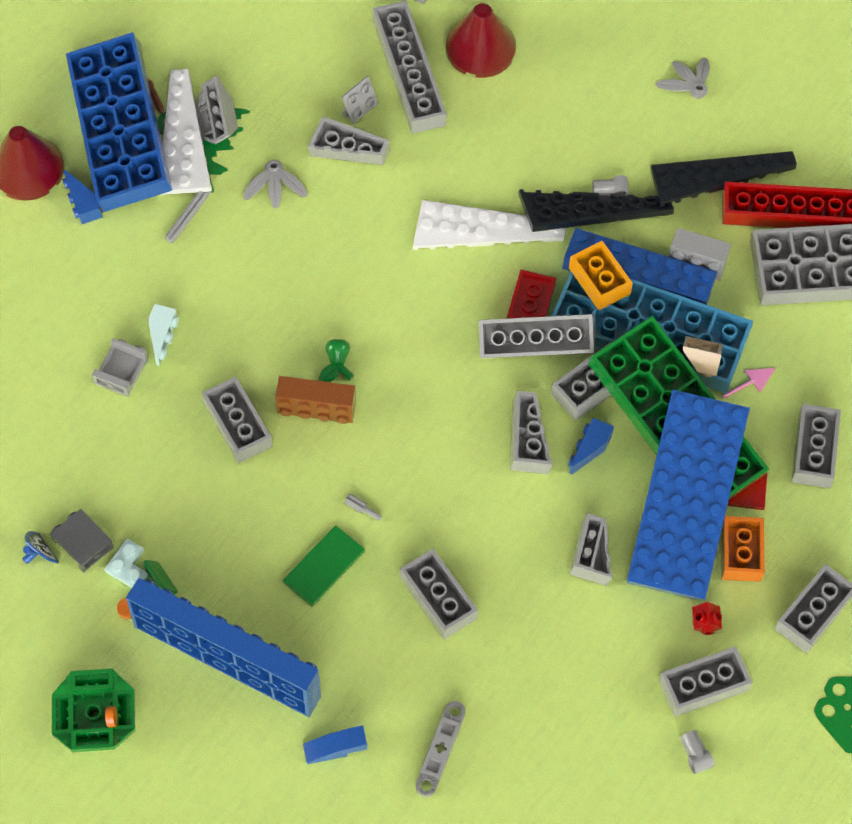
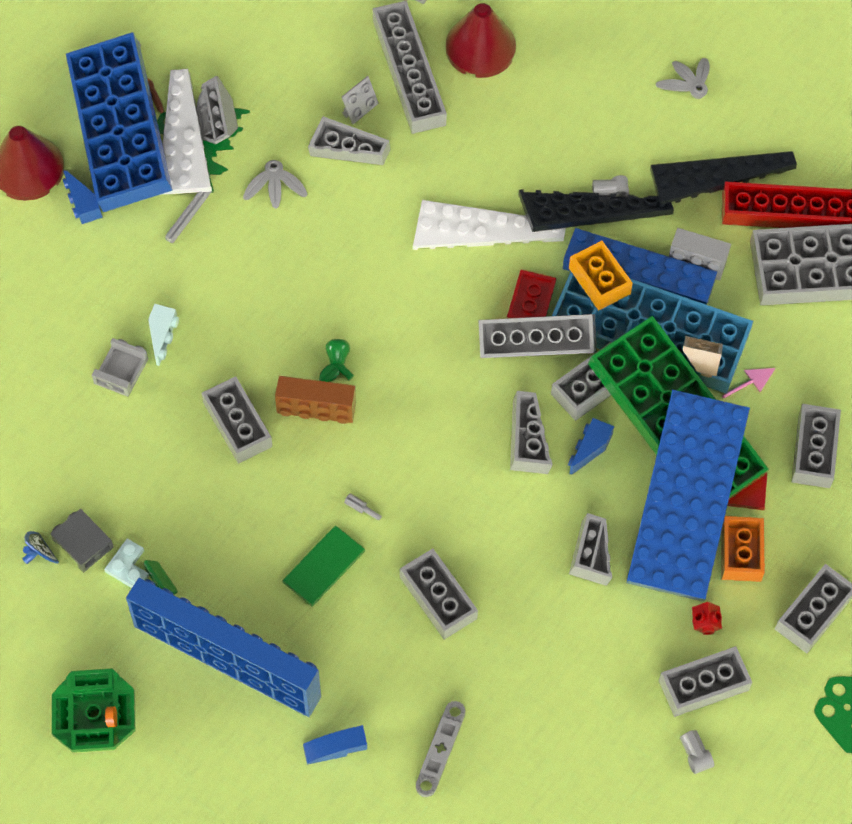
orange tile [117,598,132,619] -> none

